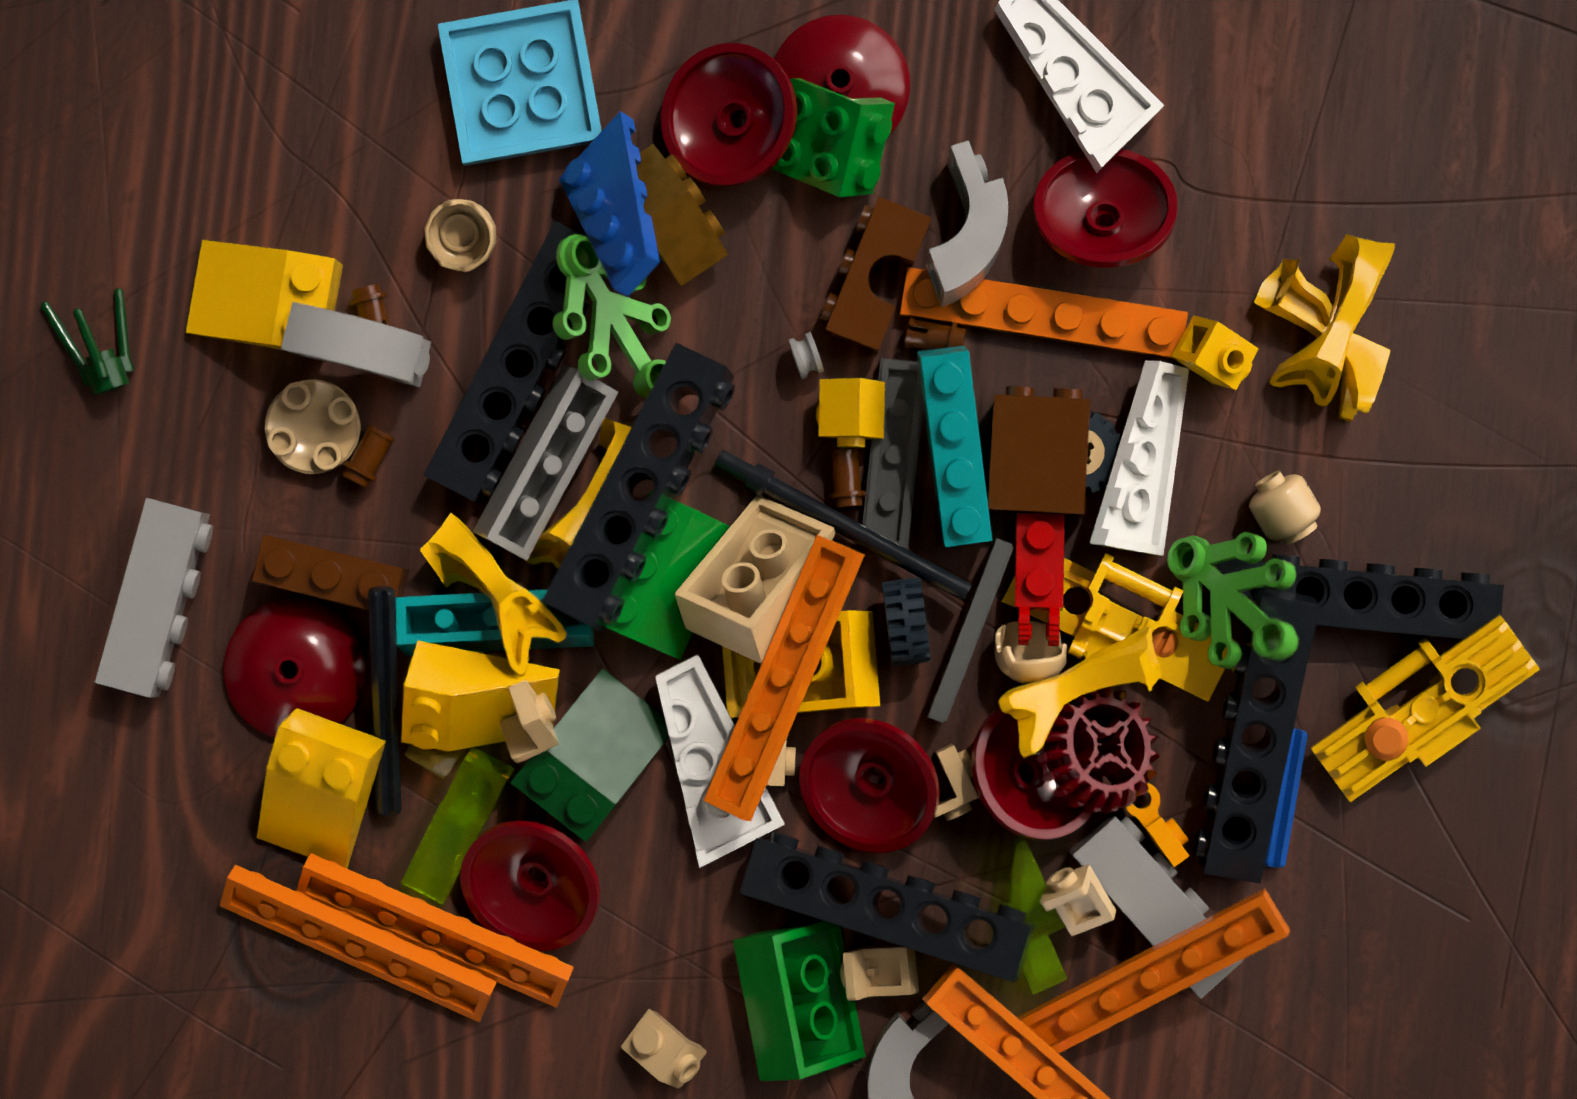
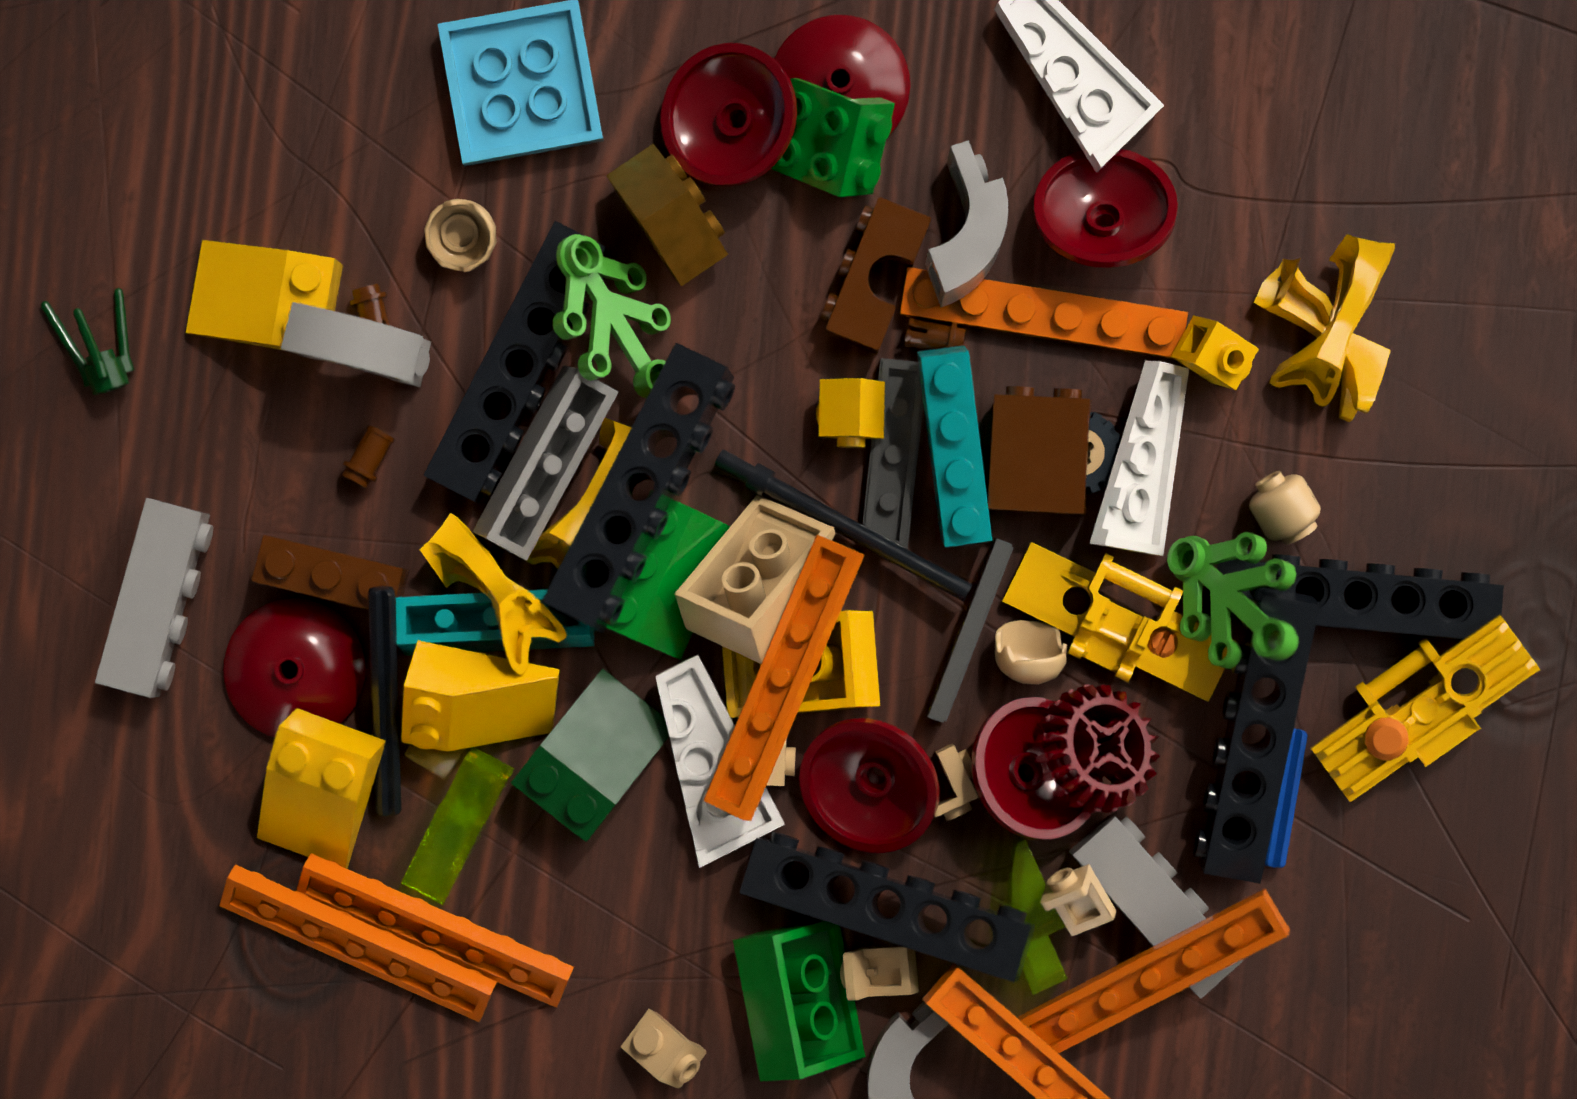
tan dish [265,379,361,474] -> none
dark red dish [460,821,600,951] -> none
tan bracket [500,680,559,763] -> none
blue wing [559,111,660,297] -> none
light grey bush [788,332,824,379] -> none
reddish brown pin [828,449,867,509] -> none
black wheel [882,577,931,666] -> none
yellow animal [999,627,1162,758] -> none
red hinge [1015,513,1065,646] -> none
light orange plate [1125,782,1189,867] -> none

